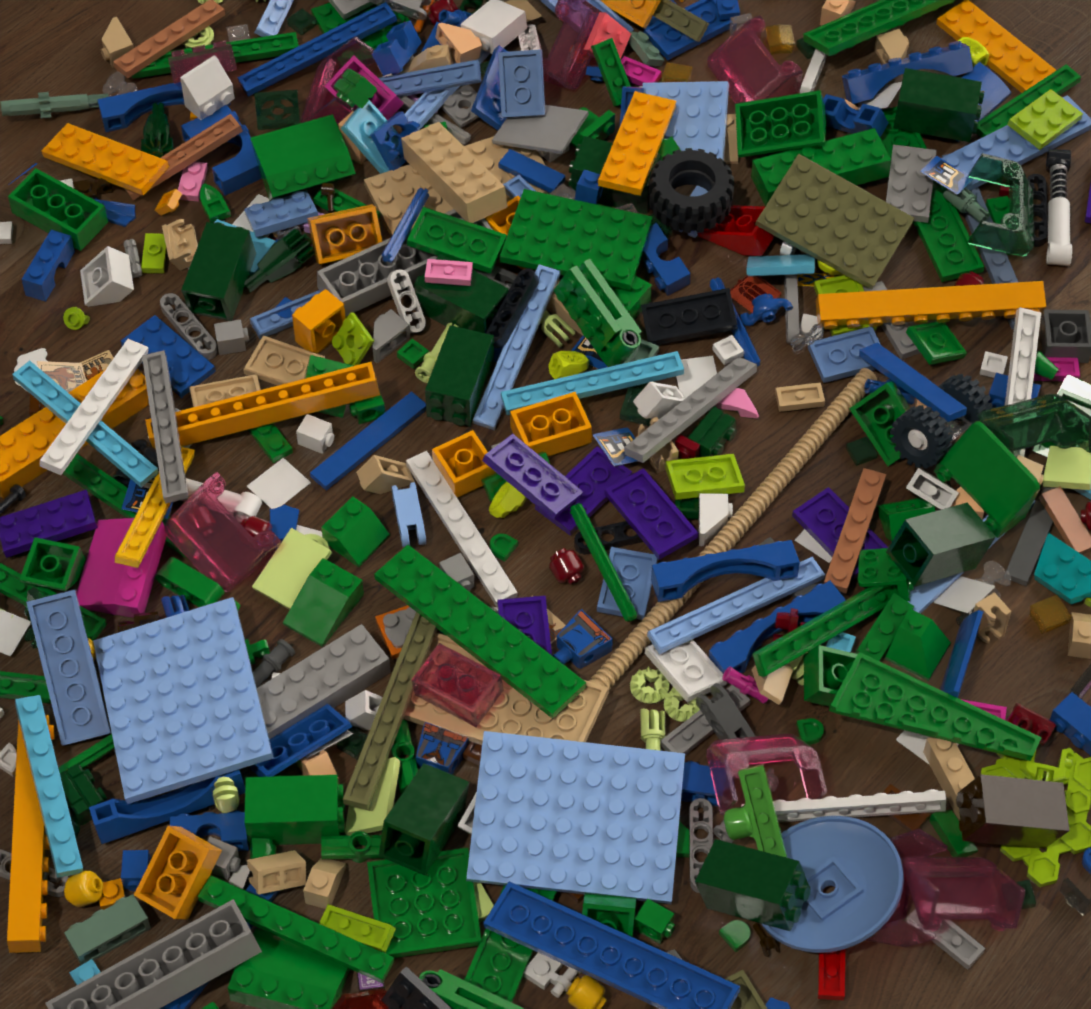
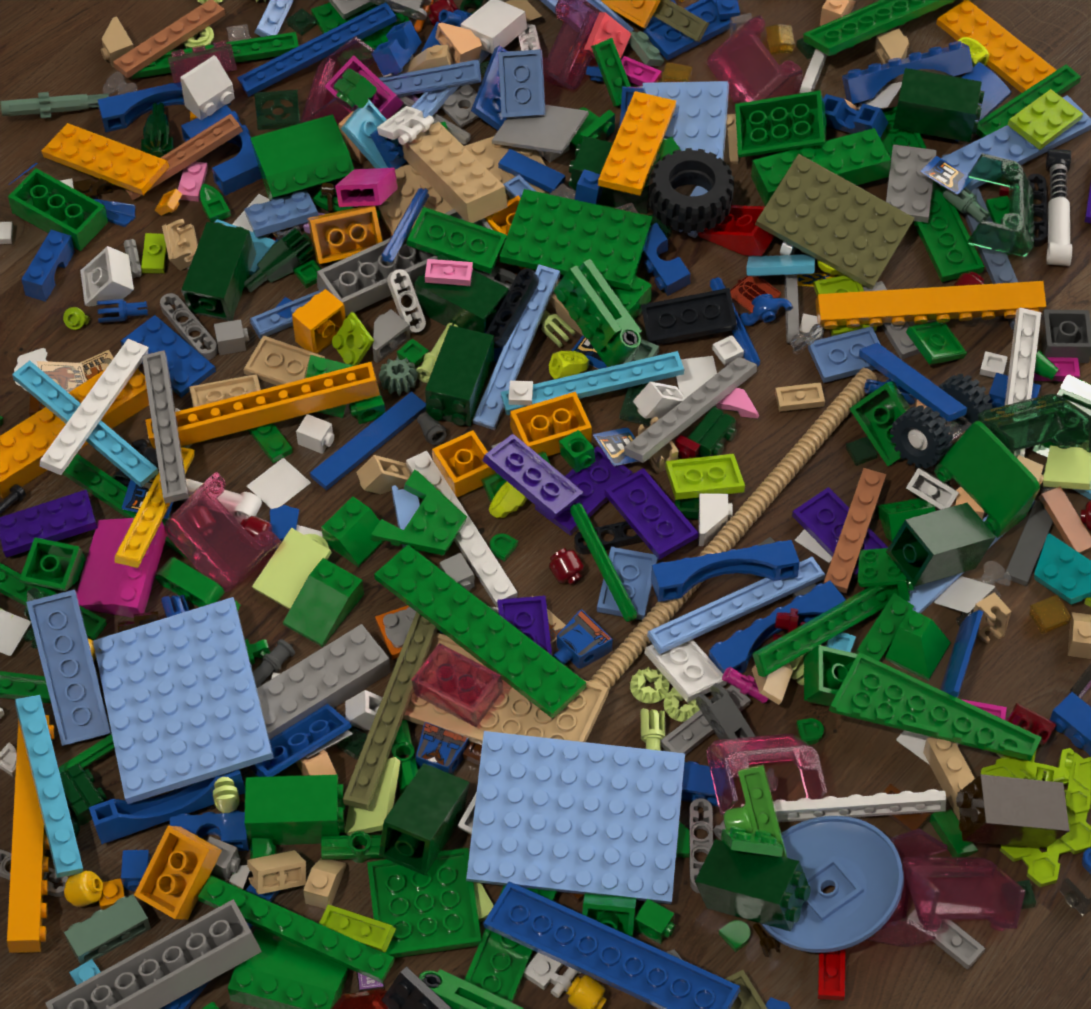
none -> blue arm [97,299,148,323]
none -> green tile [294,260,321,289]
none -> dark pink brick [335,168,398,207]
none -> green wing [370,469,467,555]
none -> white plate [377,106,434,145]
none -> sand green gear [379,356,418,396]
none -> dark grey cone [417,412,446,445]
none -> white plate [509,381,533,406]
none -> green brick [559,430,596,473]
none -> green plate [721,827,783,857]

